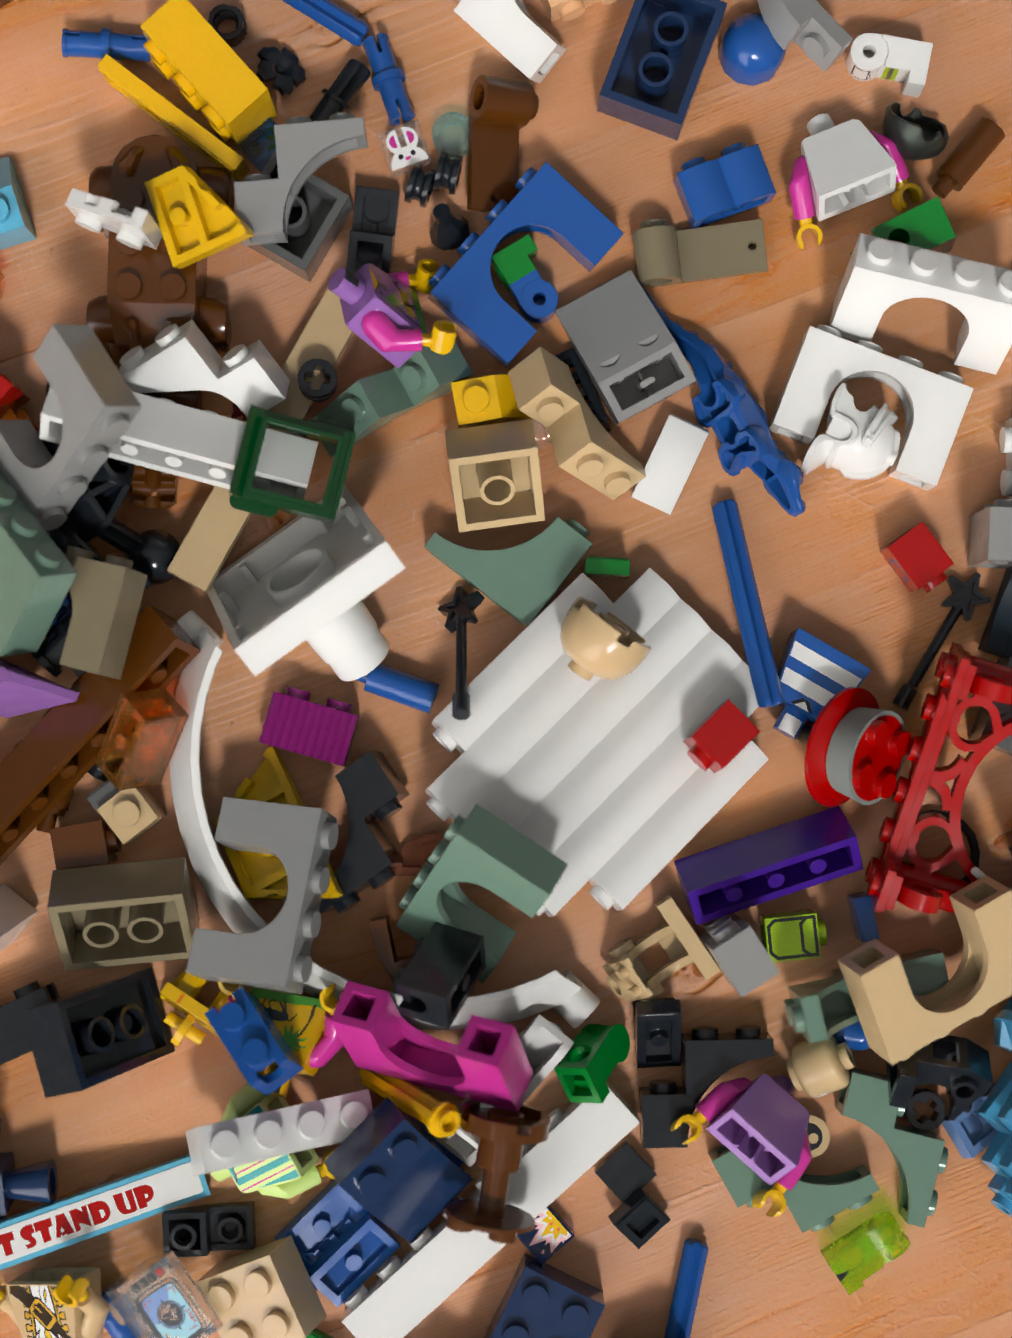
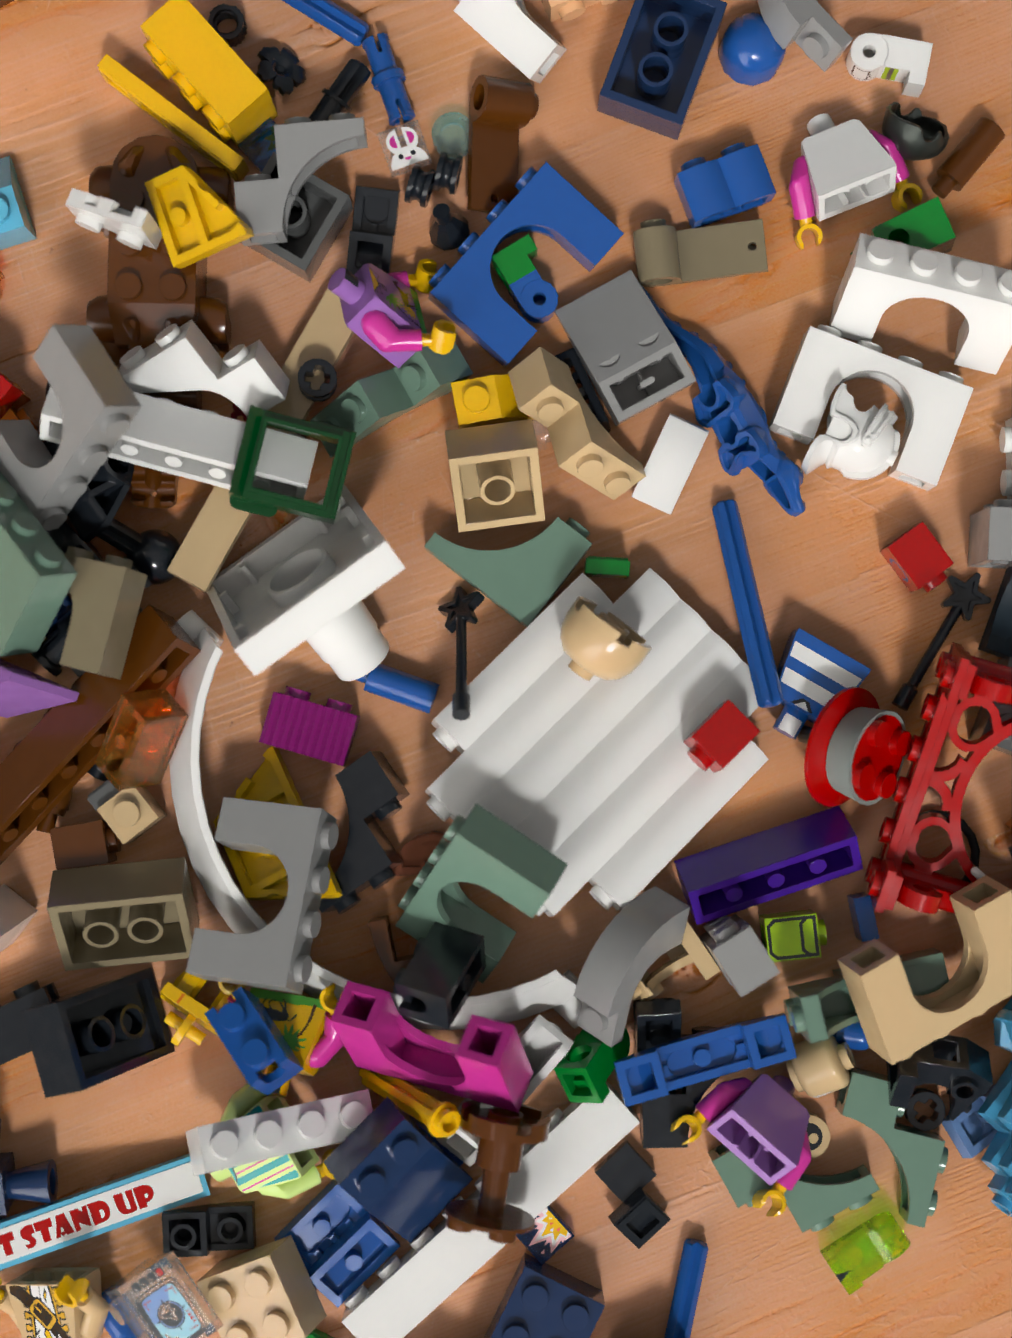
blue pin [61,27,151,63] -> none
none -> light grey arch [574,886,690,1047]
none -> blue slope [613,1013,797,1107]

